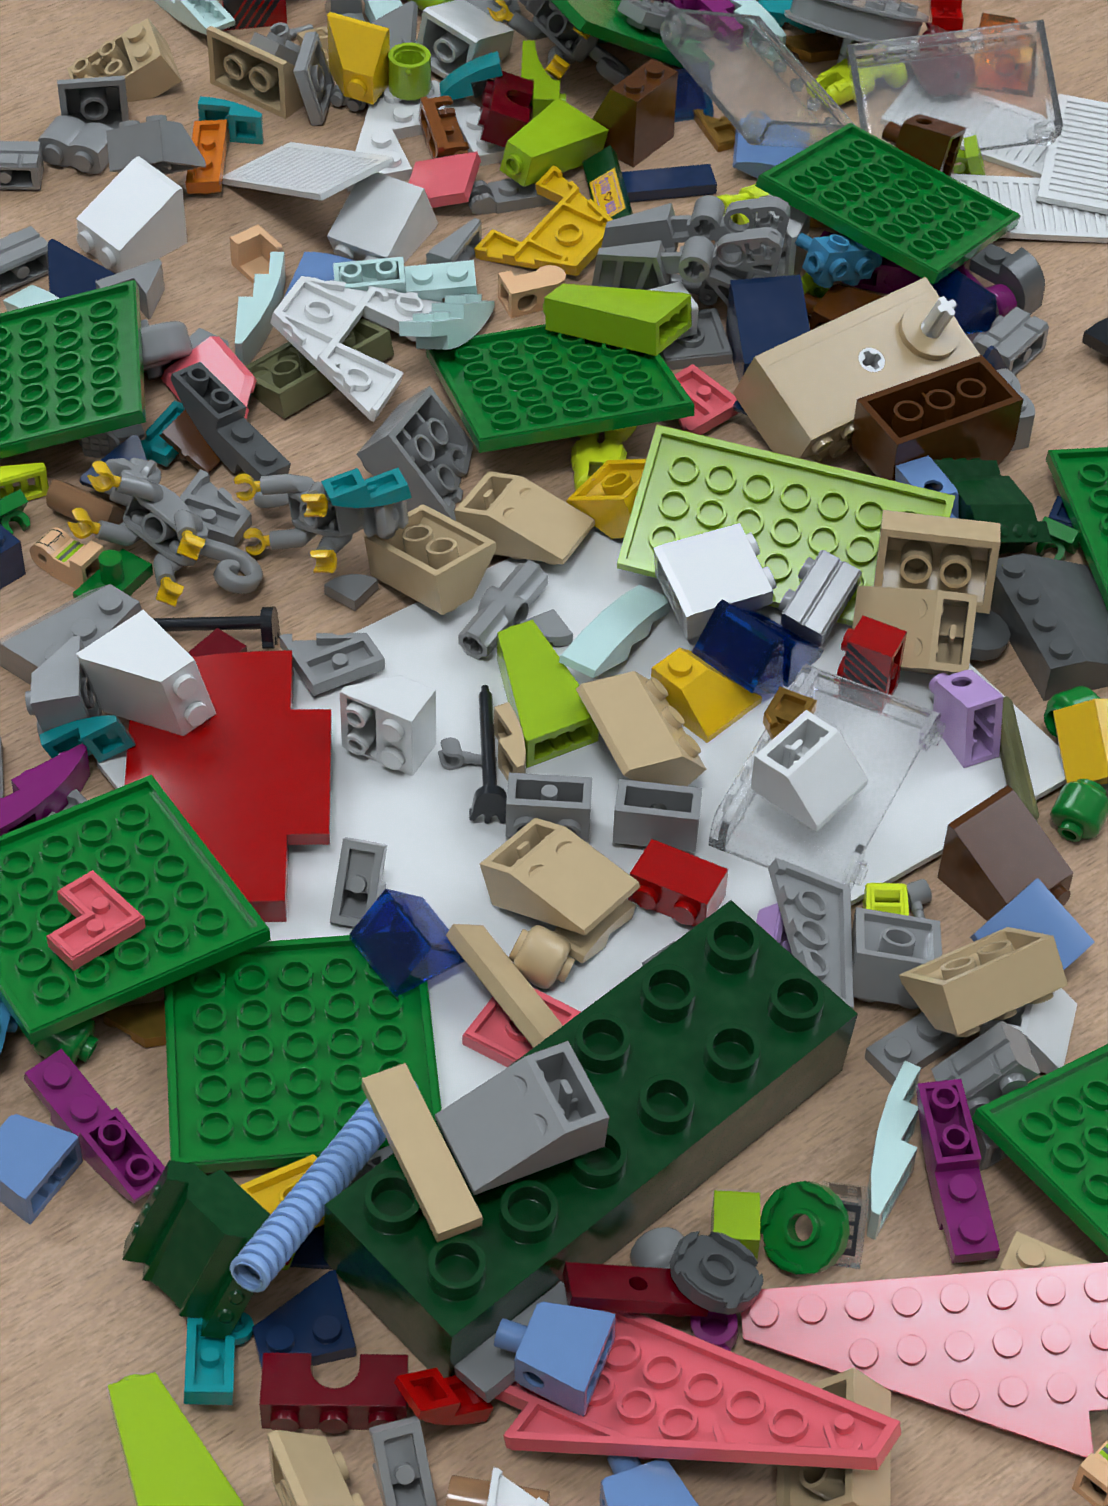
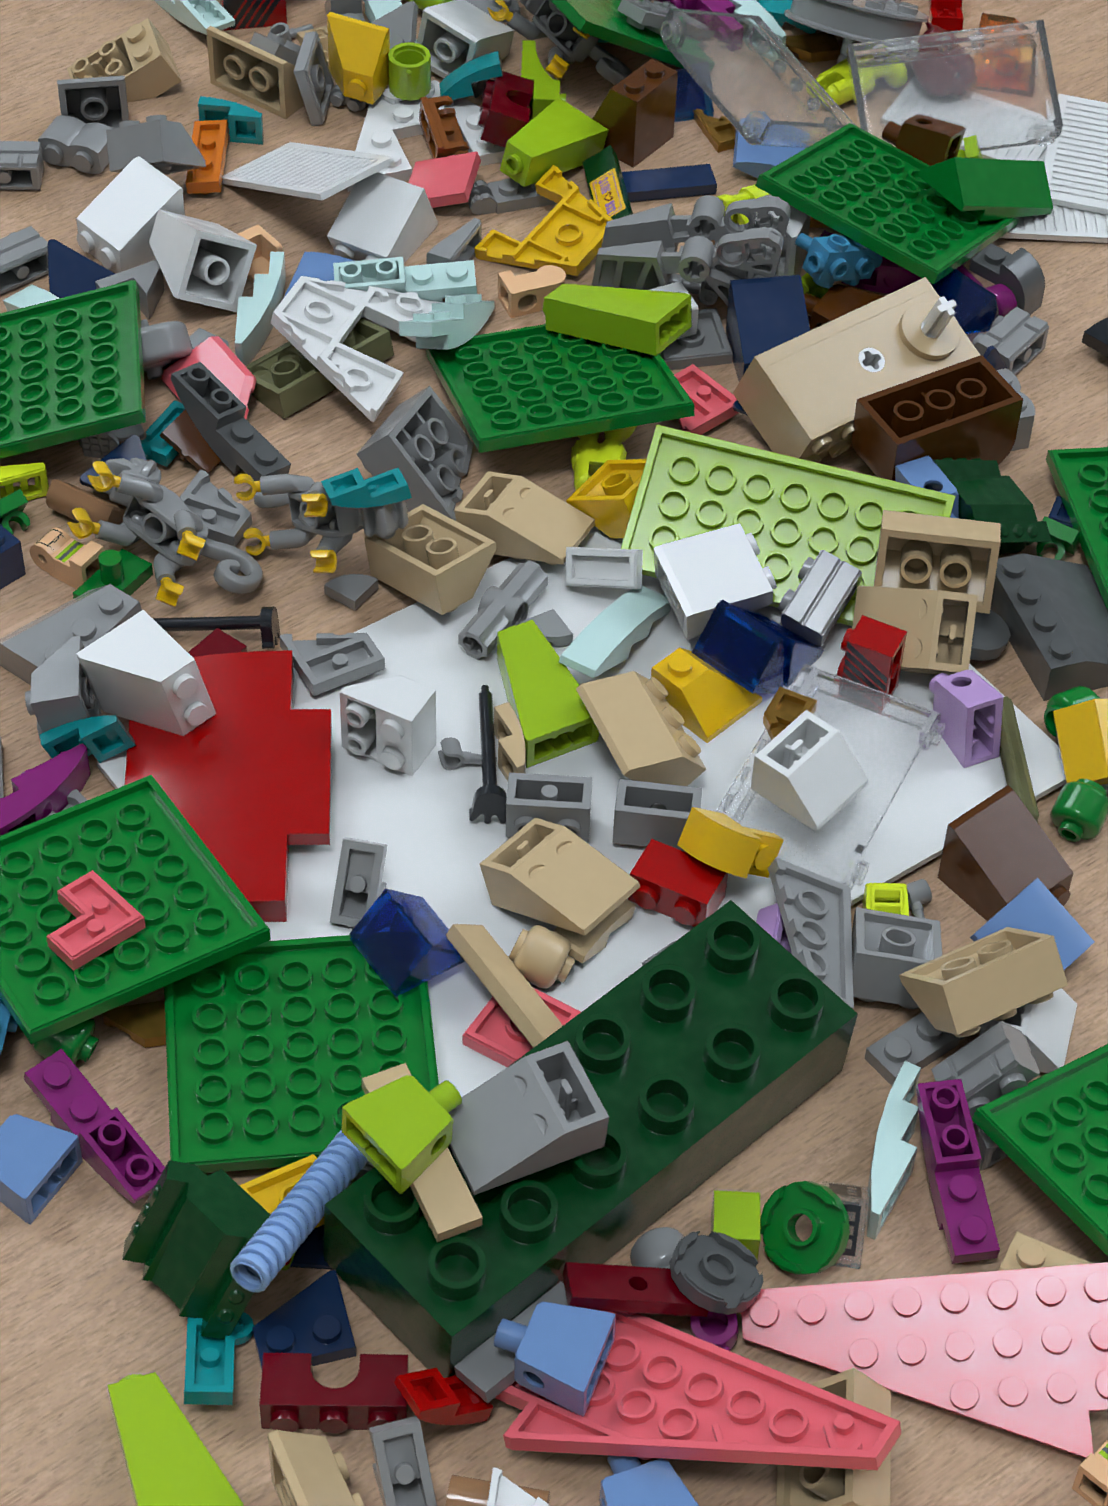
none -> white slope [149,209,257,312]
none -> lime torso [342,1075,462,1194]
none -> white tile [565,547,643,589]
none -> yellow brick [677,807,784,878]
none -> green slope [918,157,1053,221]

